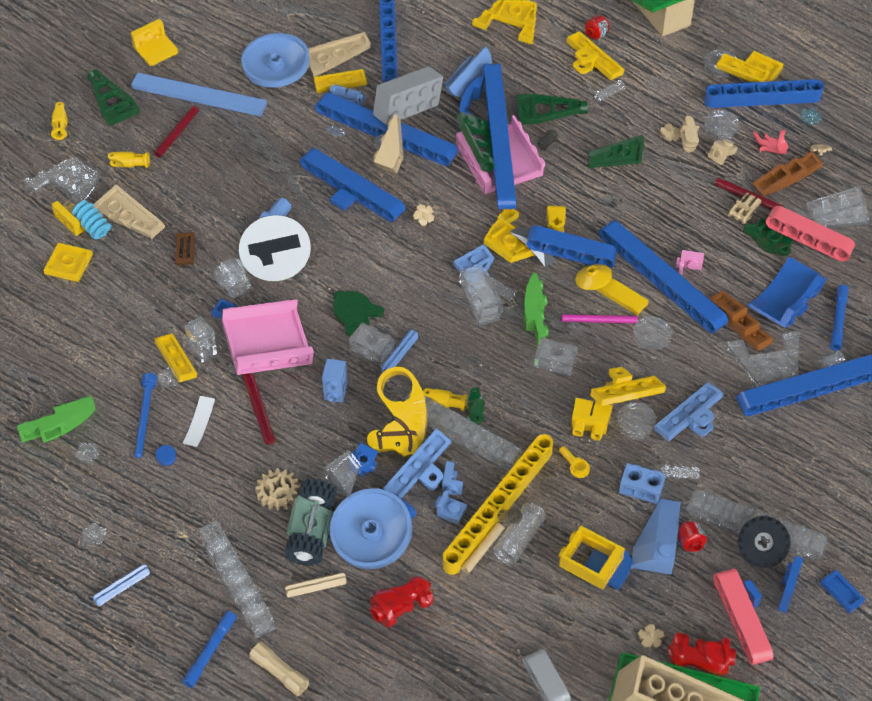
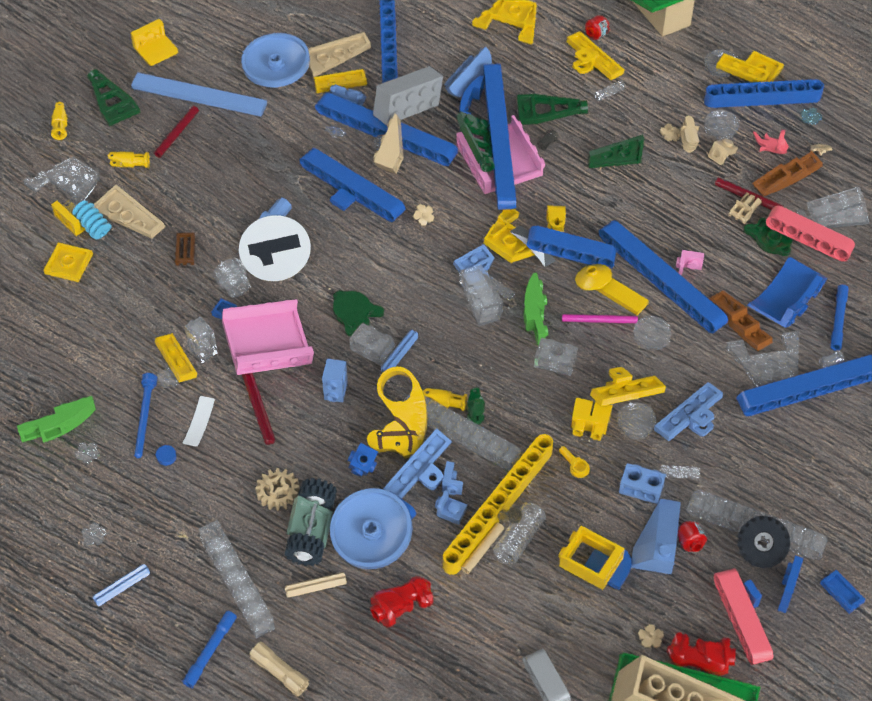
clear slope [322,450,361,498] -> none

